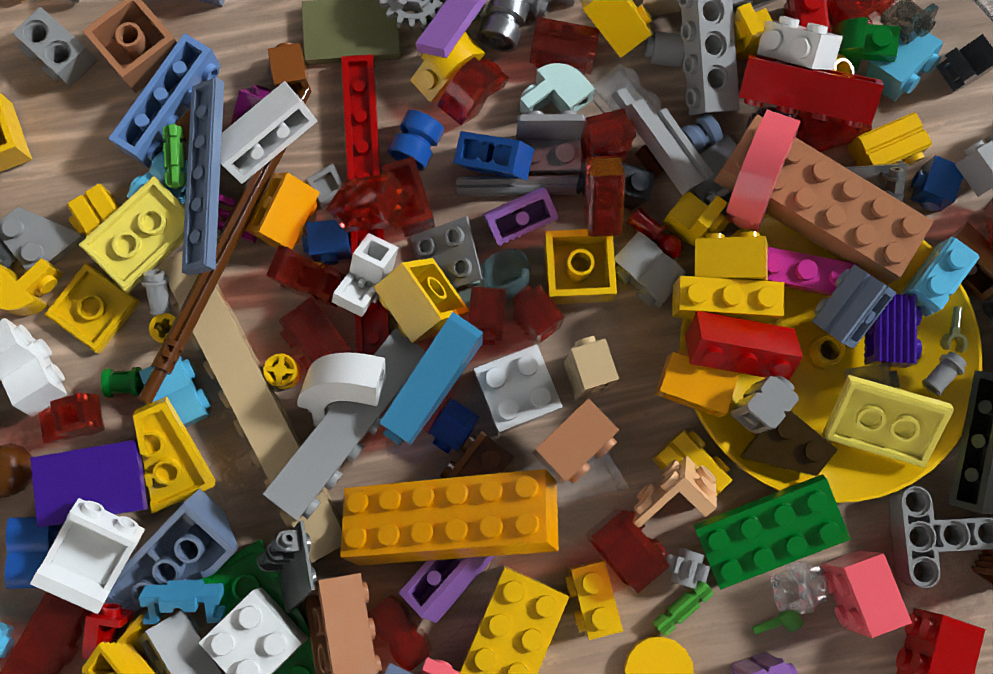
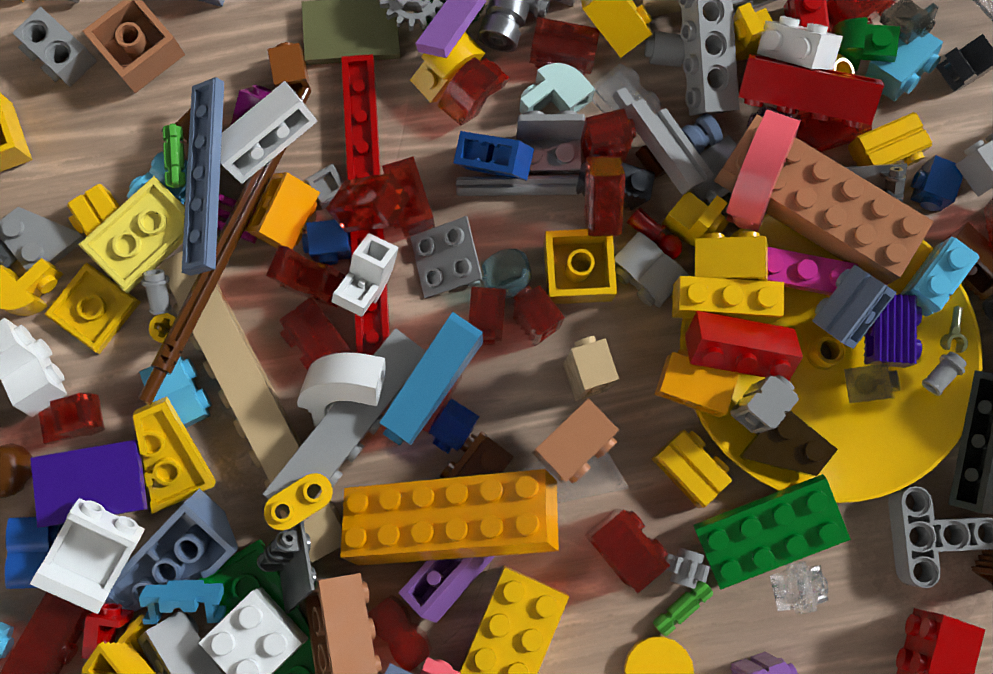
green bush [101,367,144,398] -> none
medium blue brick [108,33,221,168] -> none
yellow wheel [263,353,301,390] -> none
yellow brick [374,258,470,343] -> none
blue wheel [387,110,444,171] -> none
white brick [474,344,562,435] -> none
medium lavender brick [483,187,558,246] -> none
yellow brick [565,559,623,640] -> none
light nougat bracket [633,455,717,527] -> none
bright green hand [752,607,804,635] -> none
coral brick [821,550,912,638] -> none
light yellow tile [822,375,954,468] -> none
none -> yellow plate [264,473,333,530]

